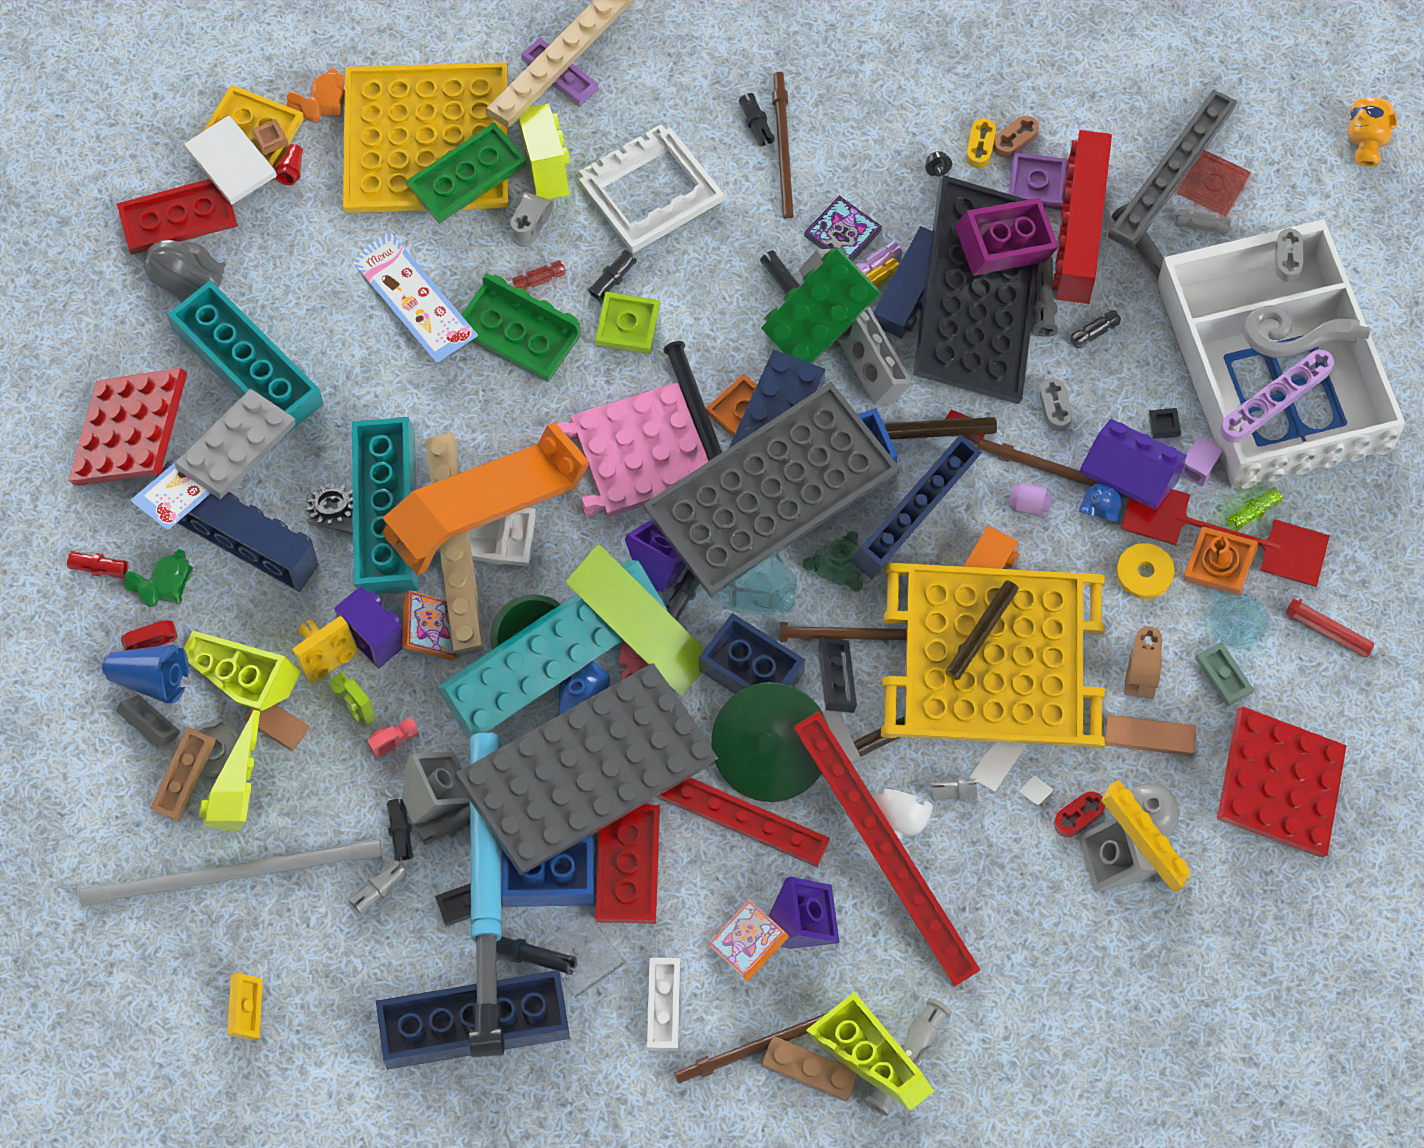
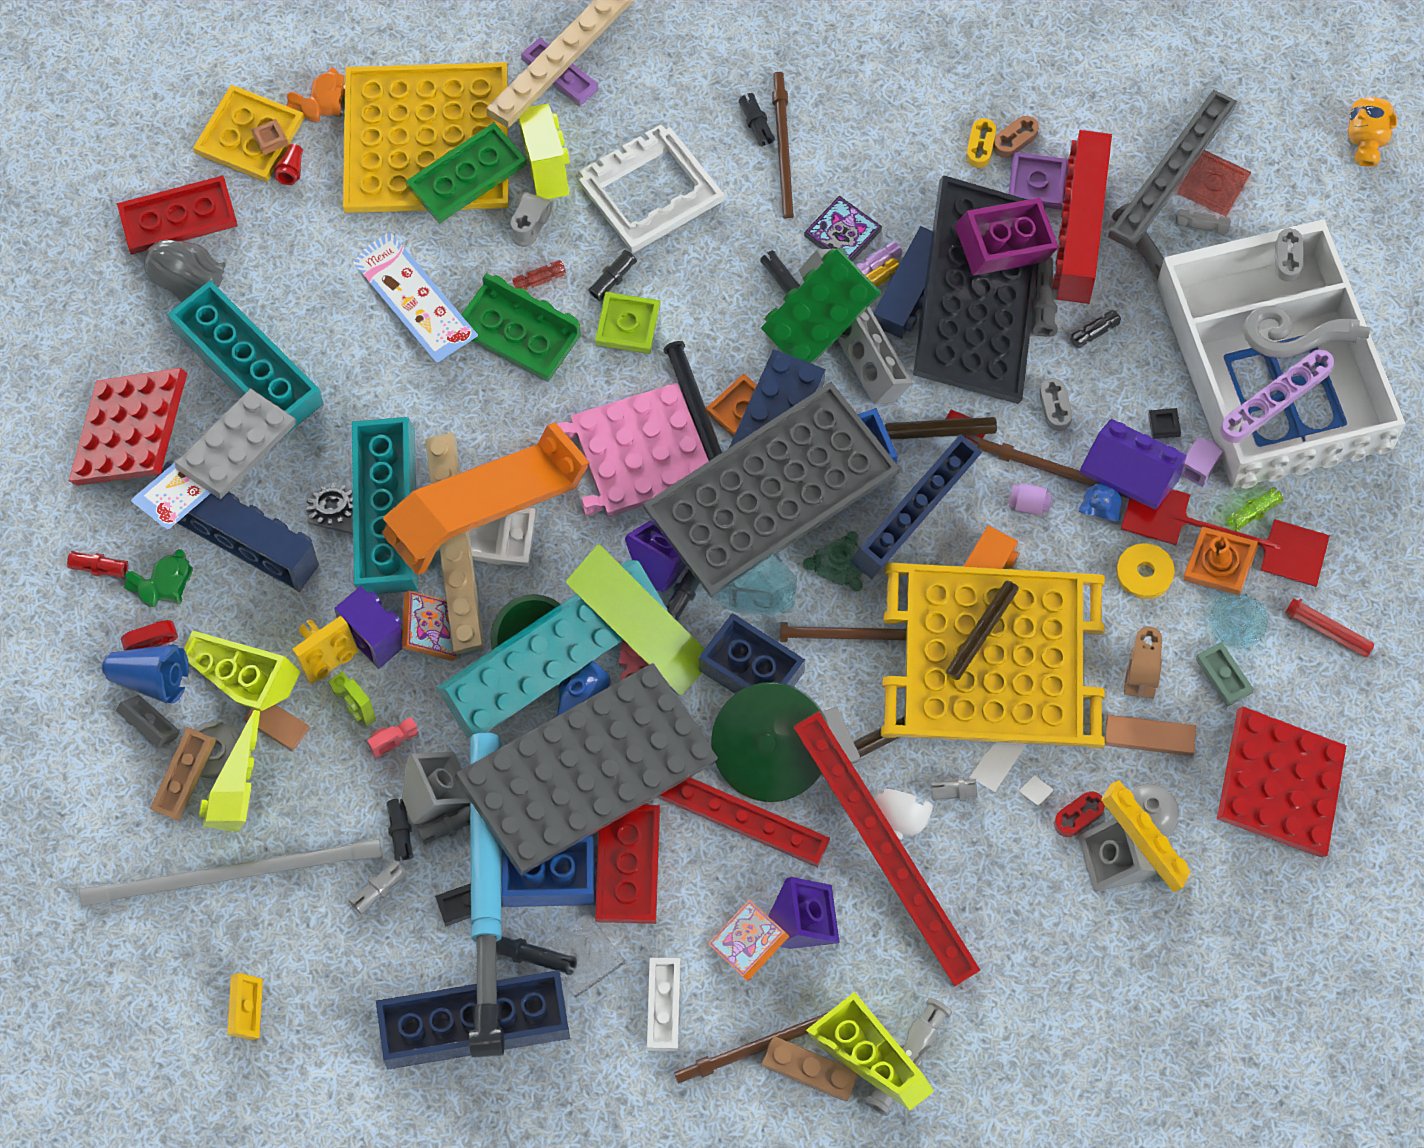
white tile [184,115,277,205] -> none
black plate [818,637,857,713] -> none
black plate [925,151,953,177] -> none

